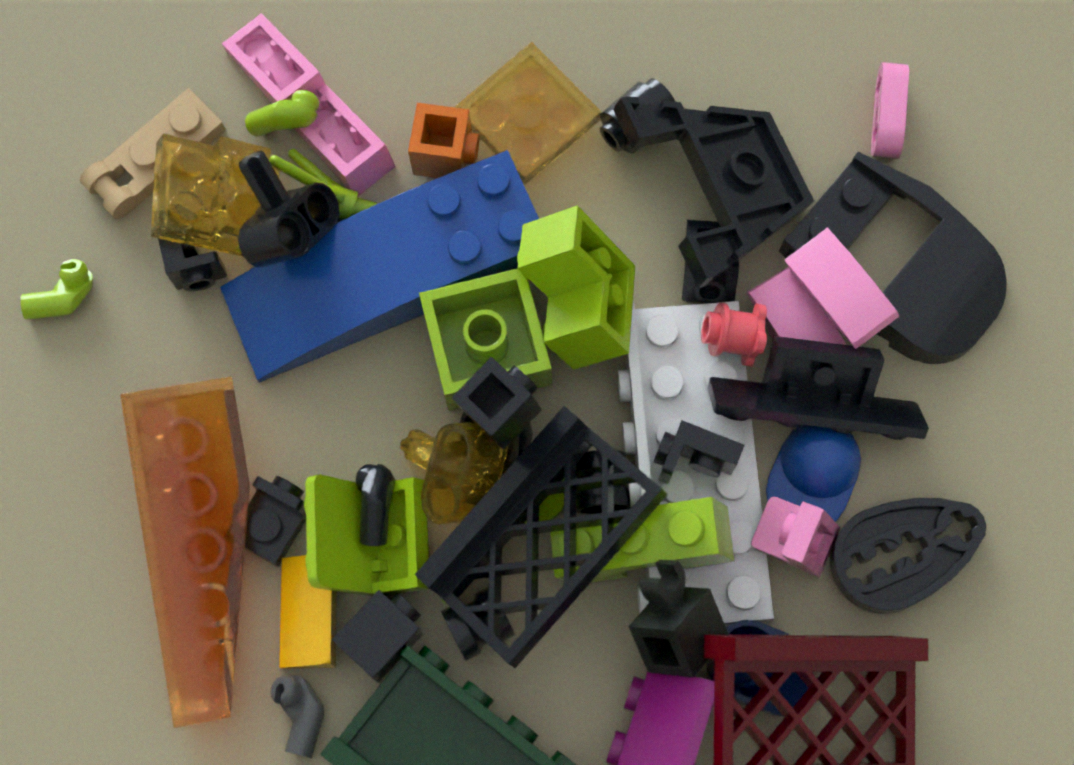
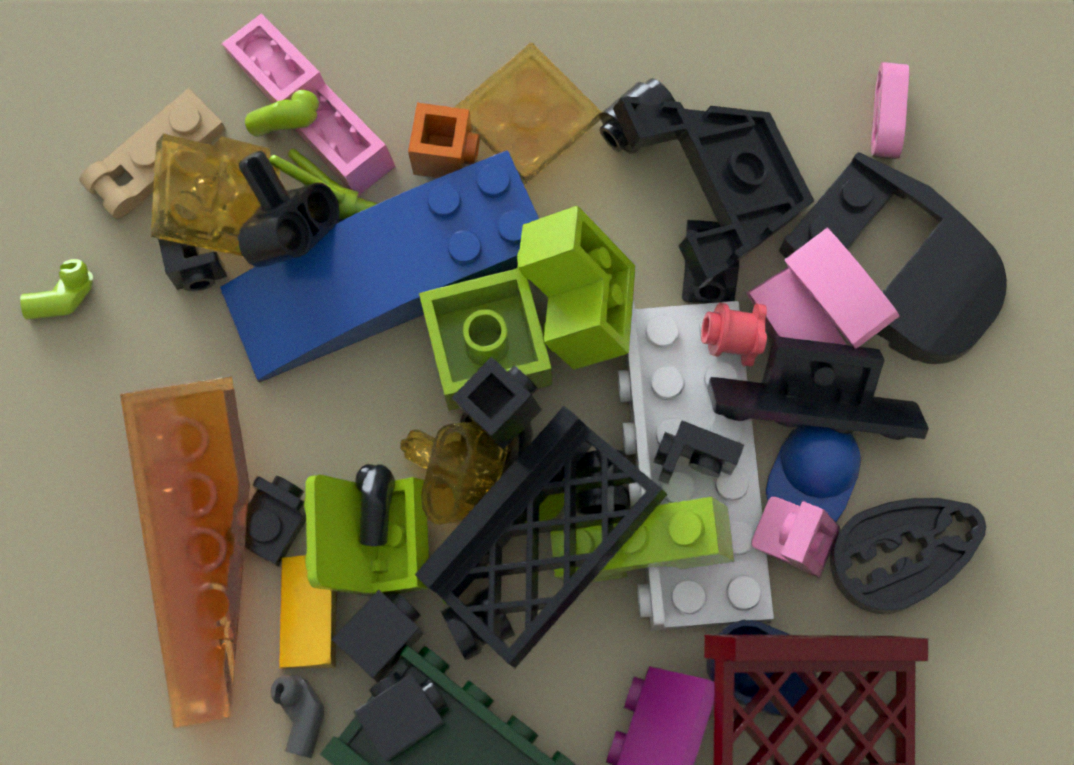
pearl dark grey brick [628,560,729,678] -> none
none -> black brick [354,671,447,762]

